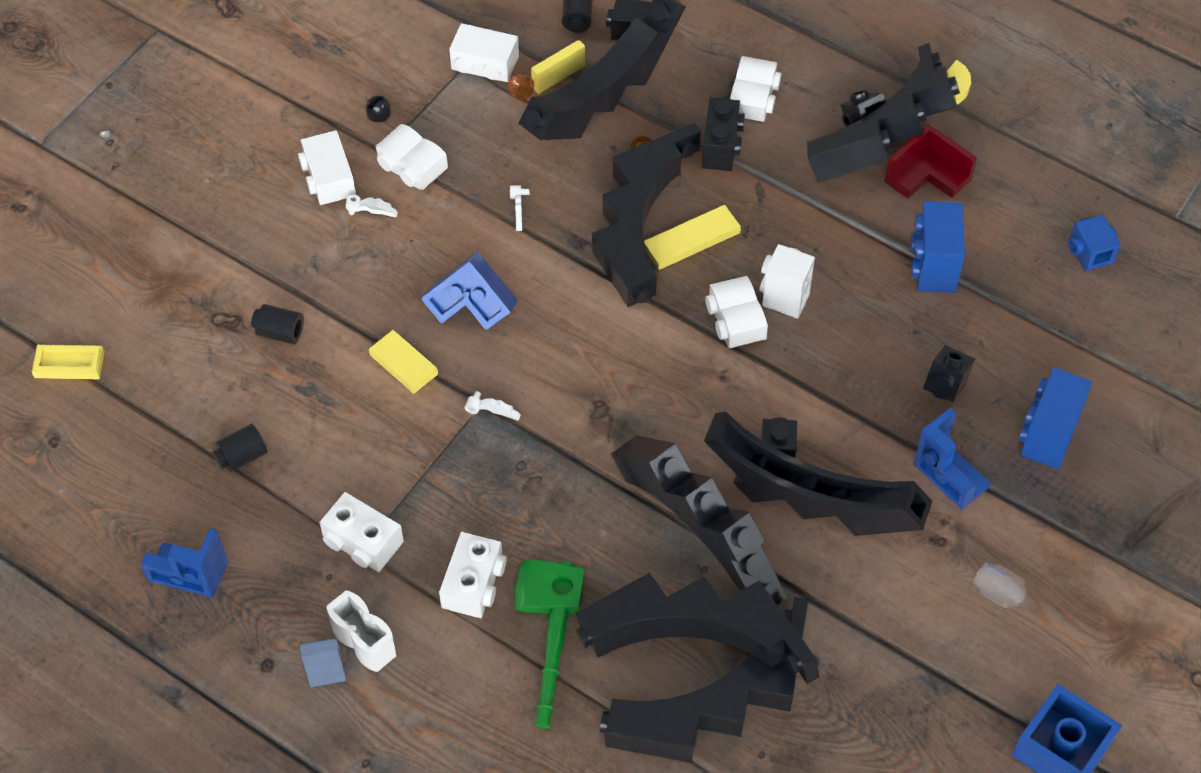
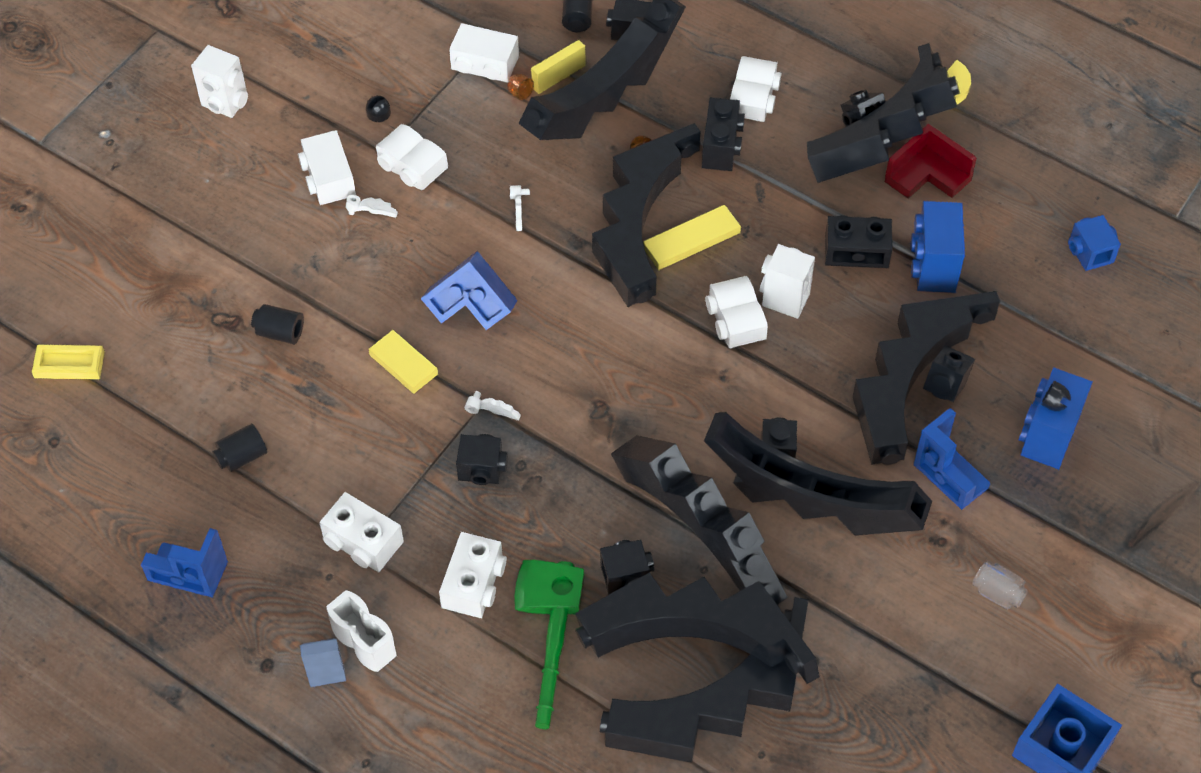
none -> white brick [191,45,248,118]
none -> black brick [456,434,508,485]
none -> black brick [600,540,655,595]
none -> black brick [825,215,892,268]
none -> black arch [853,291,1000,465]
none -> black hinge [1041,381,1071,412]

